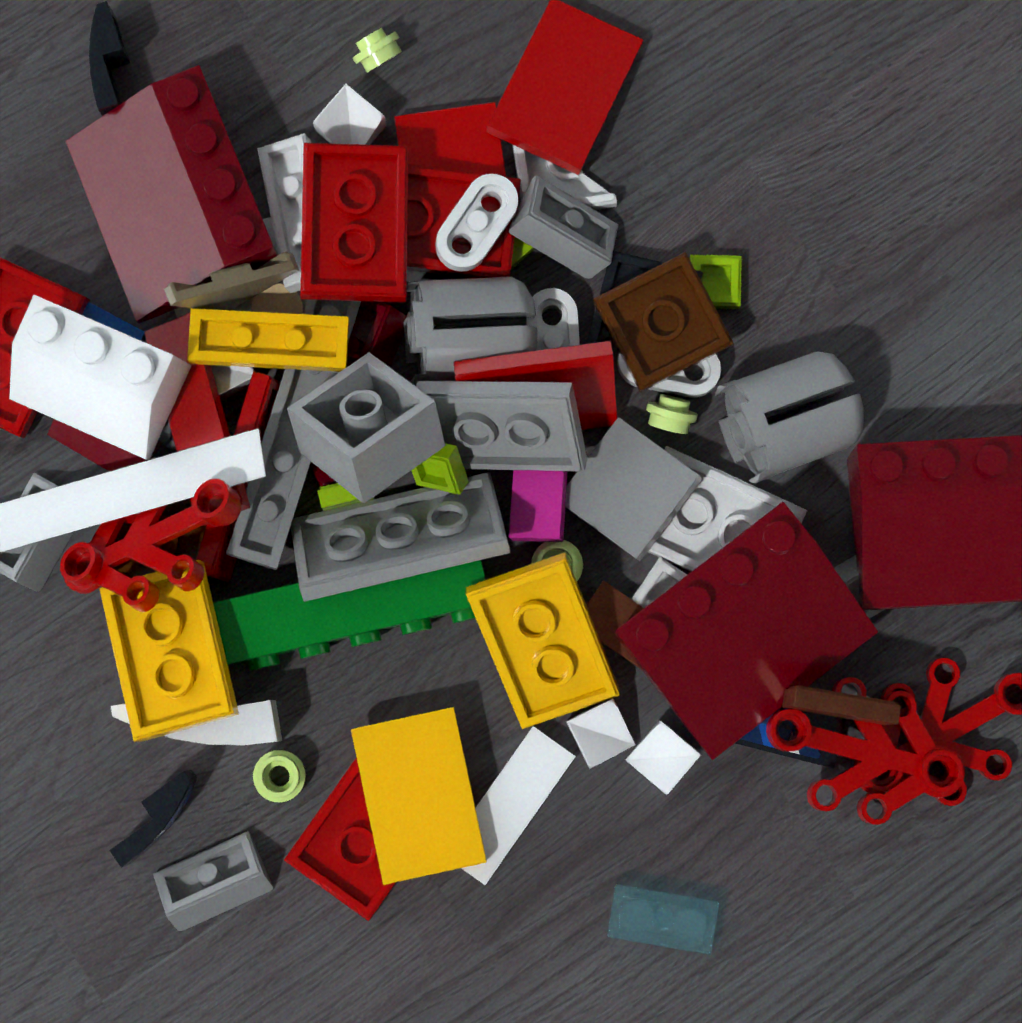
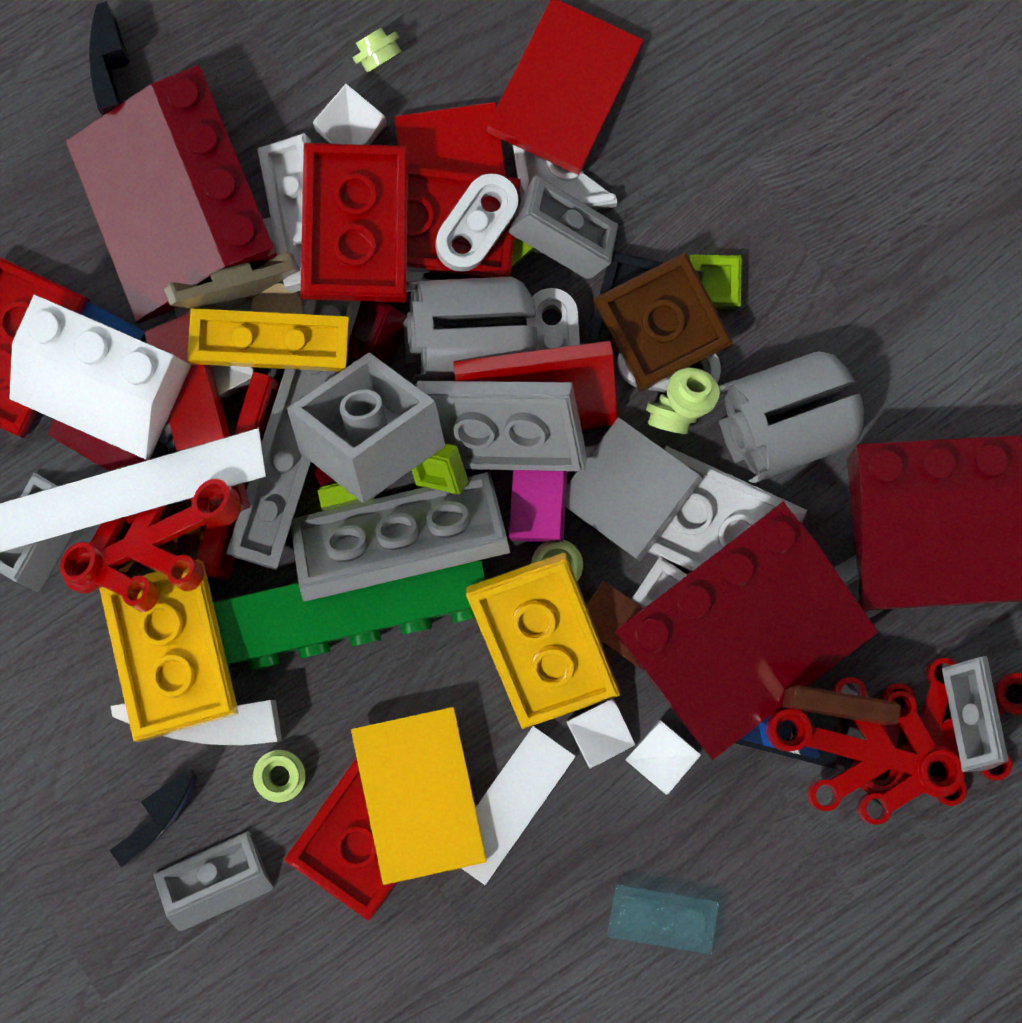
none -> yellowish green plate [667,368,720,418]
none -> light grey slope [942,656,1009,772]

